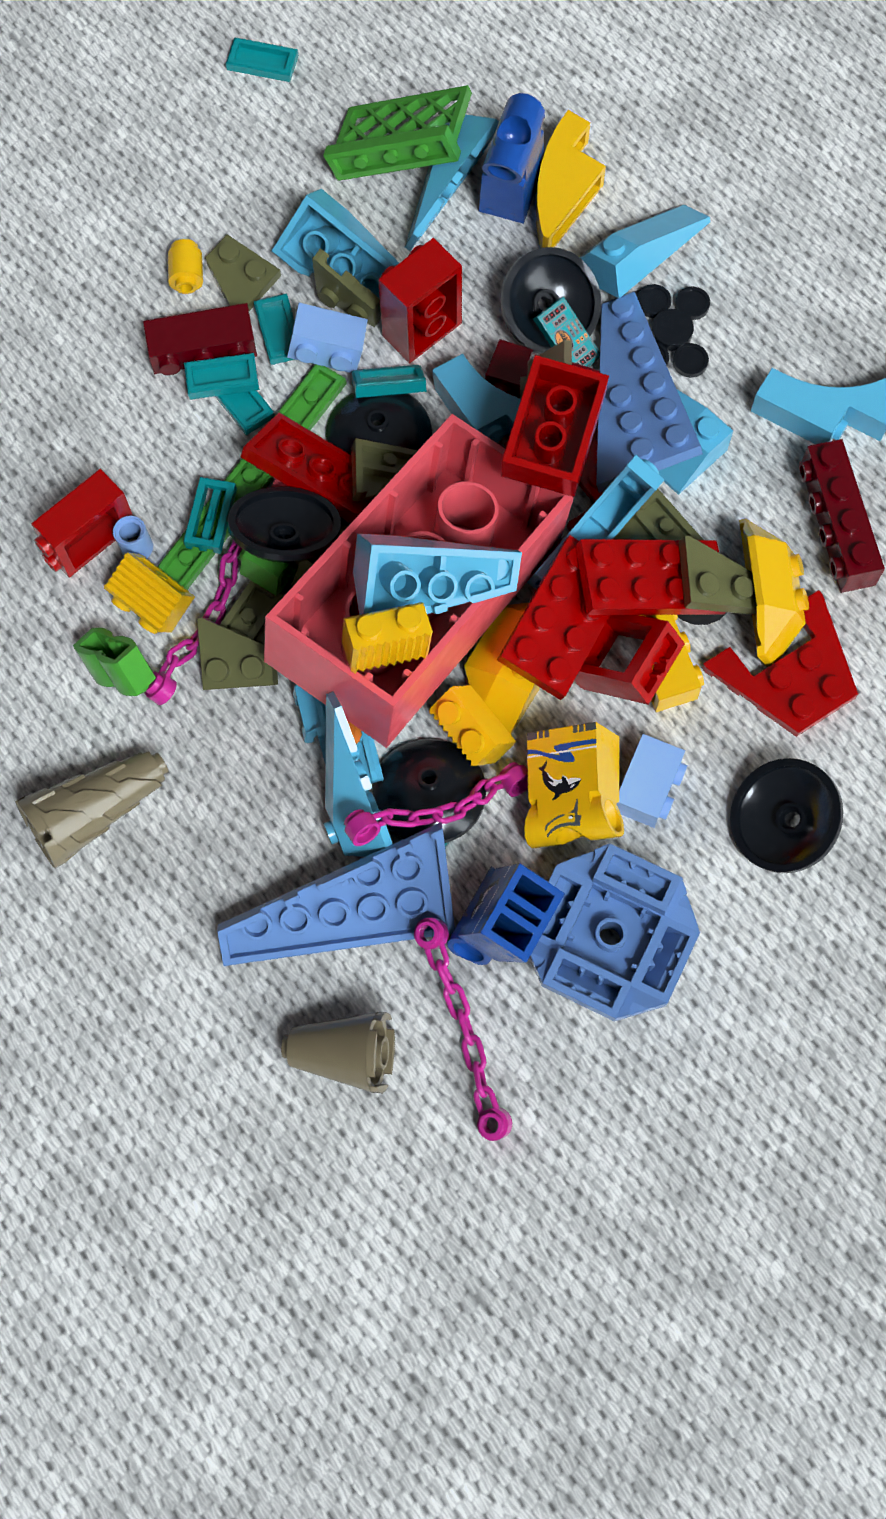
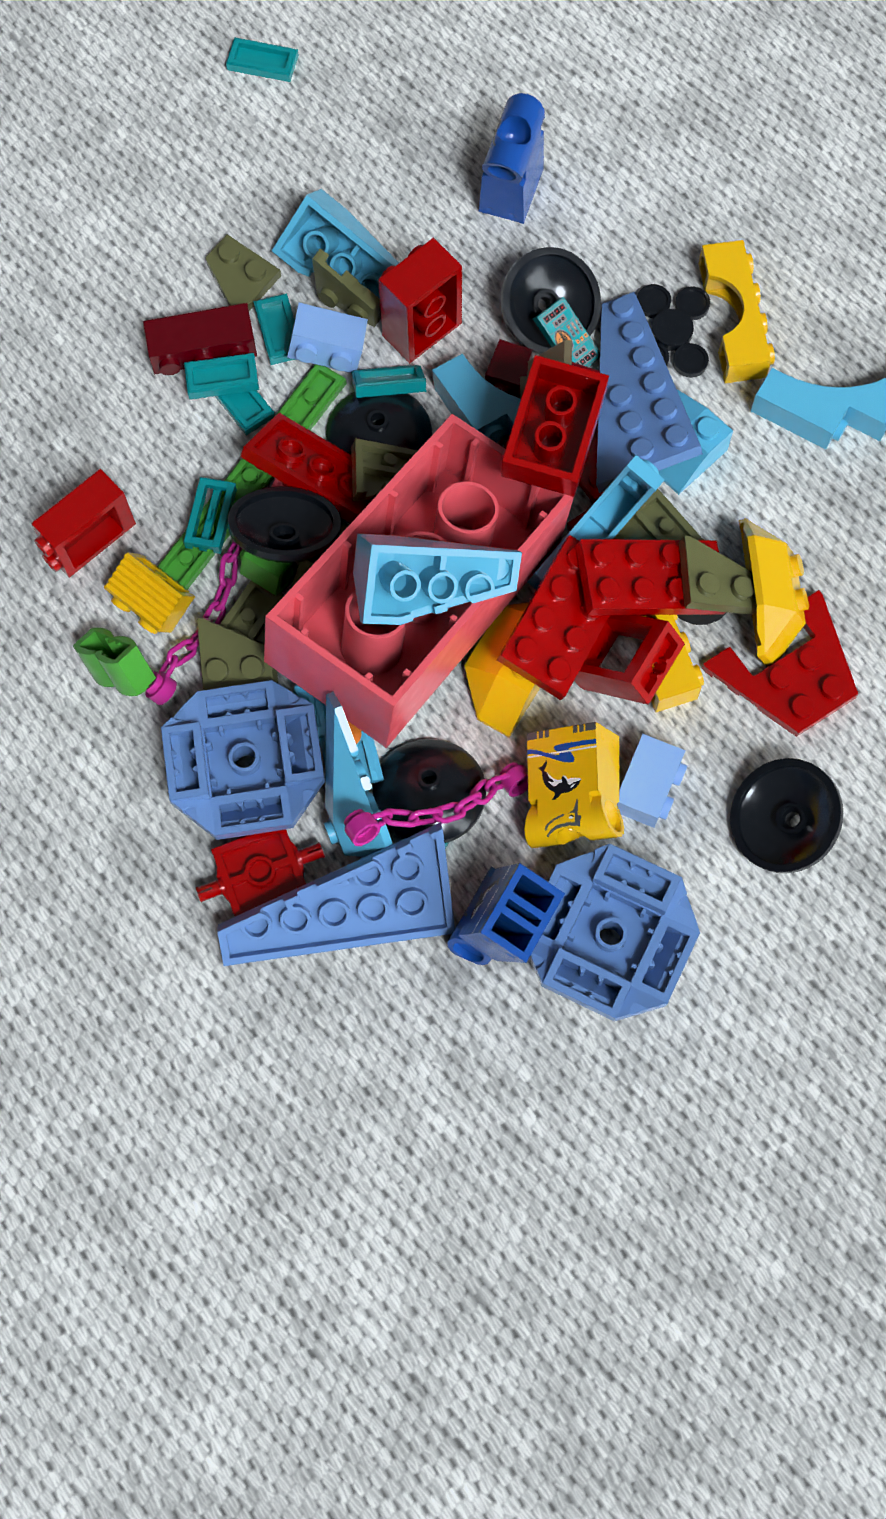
dark tan cone [15,751,169,869] -> none
light blue beam [113,516,153,559] -> none
yellow brick [167,239,203,294] -> none
dark tan cone [281,1012,395,1094] -> none
bright green fence [323,85,472,181] -> none
yellow brick [341,602,433,674] -> none
medium azure wedge [405,114,499,251] -> none
dark pink piece [414,918,512,1141] -> none
yellow brick [429,685,516,766] -> none
yellow slope [536,110,606,248] -> none
medium azure wedge [579,205,710,298] -> none
dark red brick [799,439,885,593] -> none
none -> medium blue piece [161,680,325,840]
none -> red plate [195,829,325,916]
none -> yellow arch [698,240,775,383]

